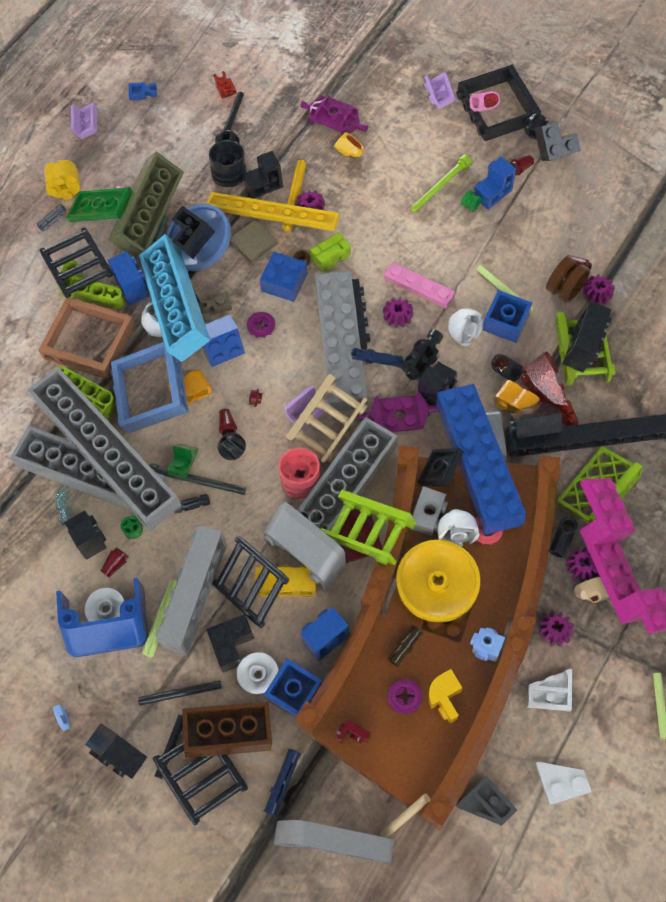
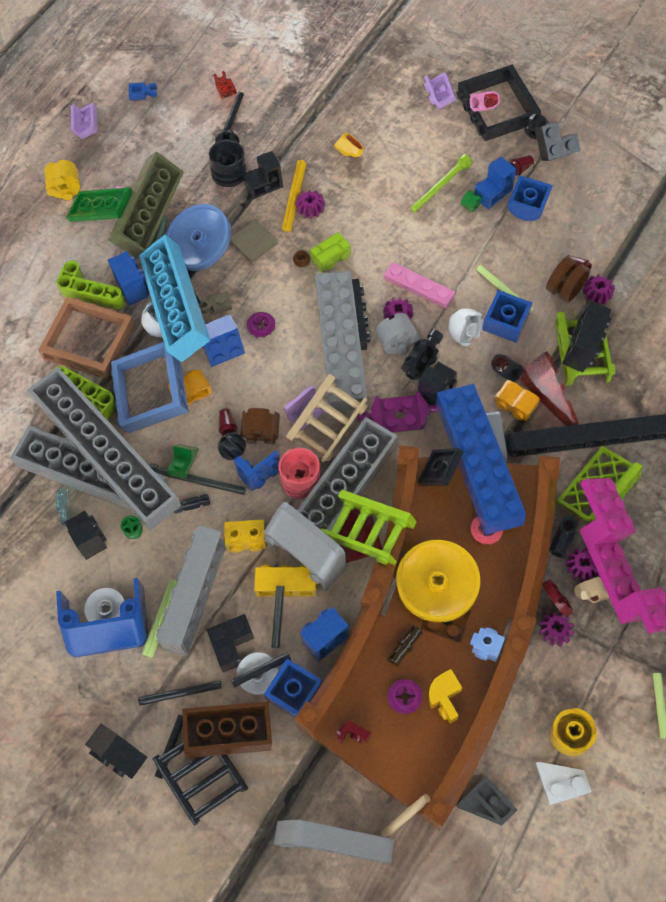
black axle [37,204,67,232] -> none
black bar [39,228,113,298] -> none
light blue tile [52,704,71,731] -> none
dark red cone [100,547,129,578] -> none
black brick [171,206,215,259] -> none
yellow plate [206,192,340,231] -> none
black bar [212,536,290,628] -> none
dark red plate [249,389,262,407] -> none
blue brick [260,252,308,302] -> none
dark blue pin [263,749,301,816] -> none
magenta plate [300,96,369,136] -> none
dark blue pin [351,348,404,368] -> none
light grey brick [409,486,448,537] -> none
white cylinder [438,509,480,547] -> none
black slope [508,401,562,439] -> none
white wing [527,669,572,712] -> none
none -> yellow brick [224,519,267,553]
none -> black bar [231,652,291,688]
none -> blue bracket [234,451,280,492]
none -> reddish brown brick [240,408,280,444]
none -> pearl dark grey bar [271,586,285,648]
none -> light grey brick [376,313,420,355]
none -> blue brick [508,175,553,221]
none -> dark red tile [543,579,573,617]
none -> yellow brick [549,708,597,757]

